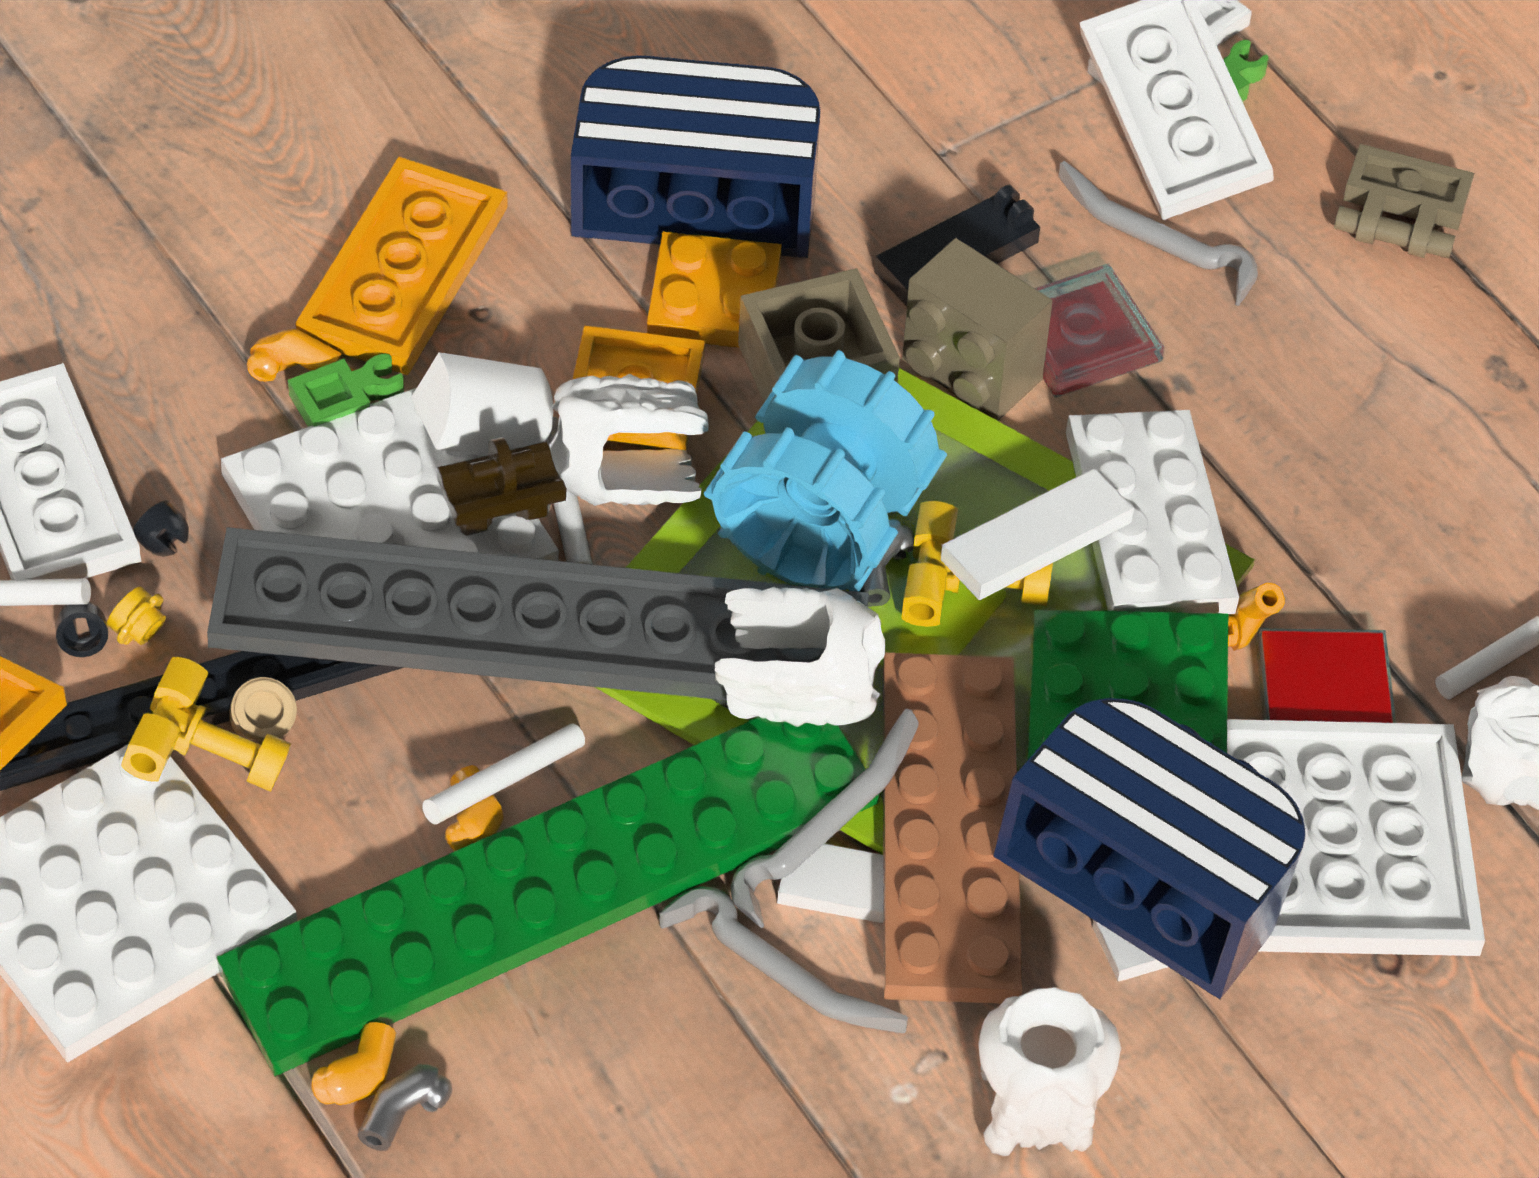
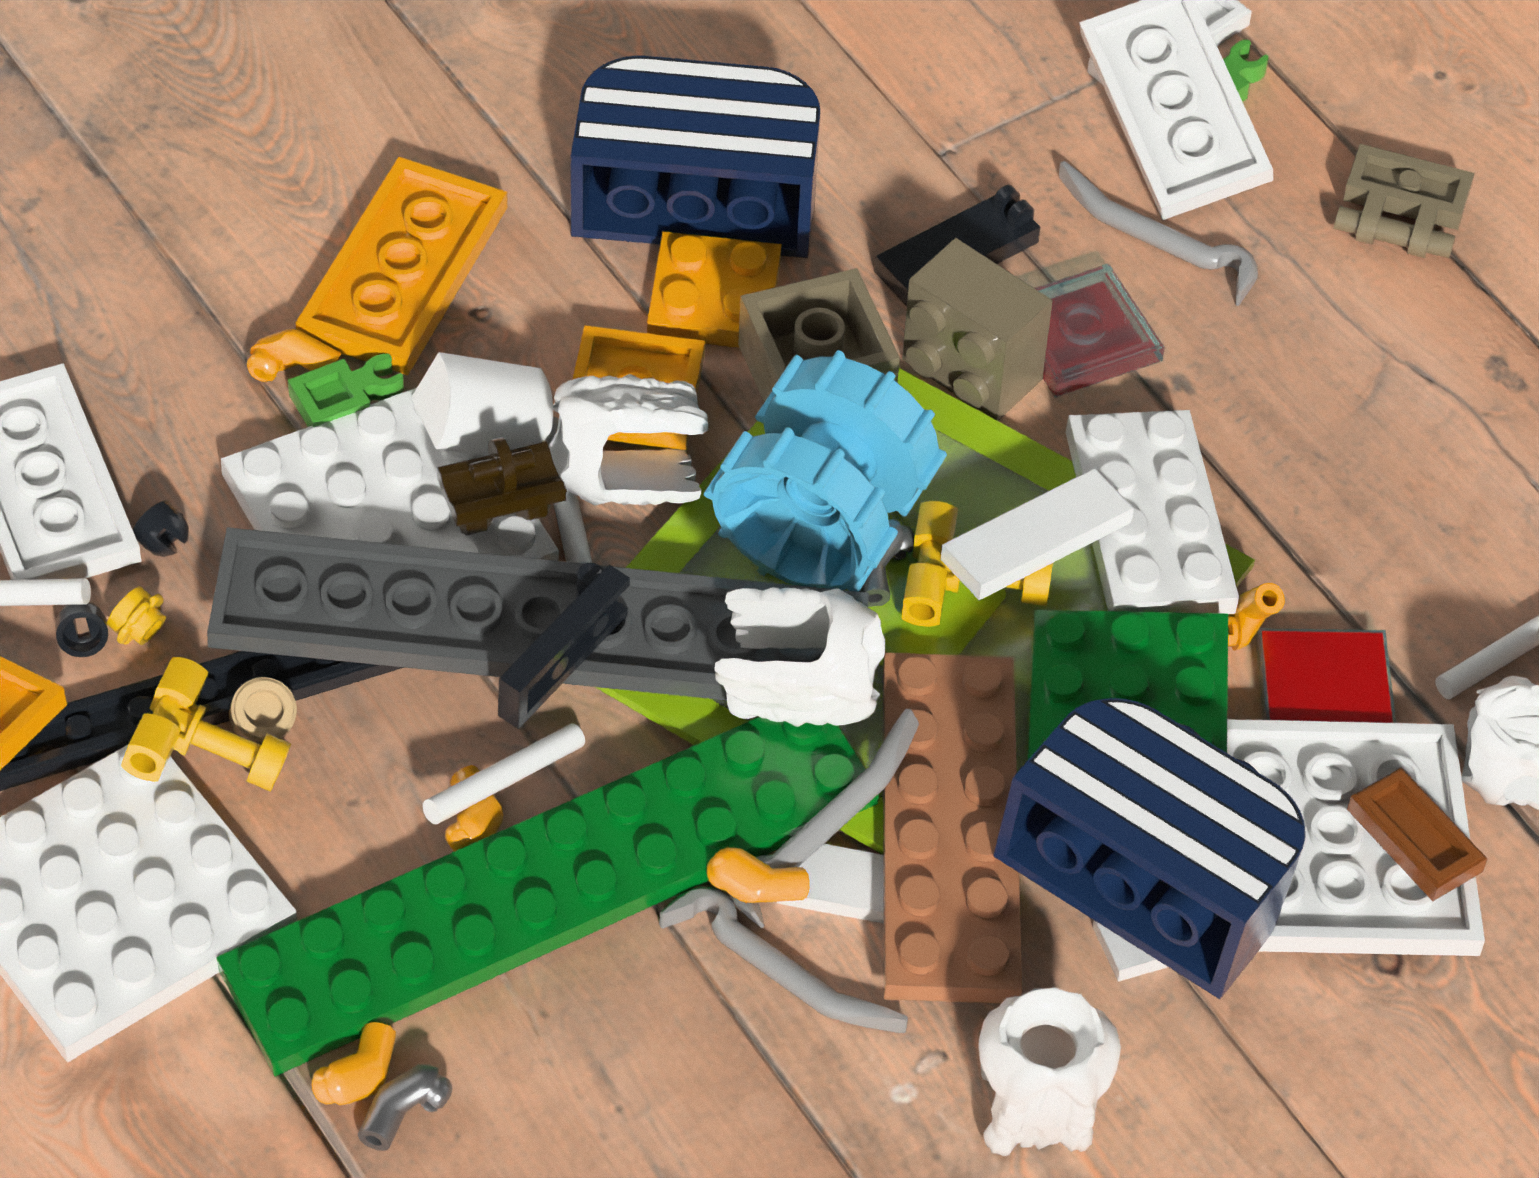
none -> black hinge [498,563,630,729]
none -> light orange arm [707,847,810,903]
none -> dark orange tile [1347,768,1488,901]

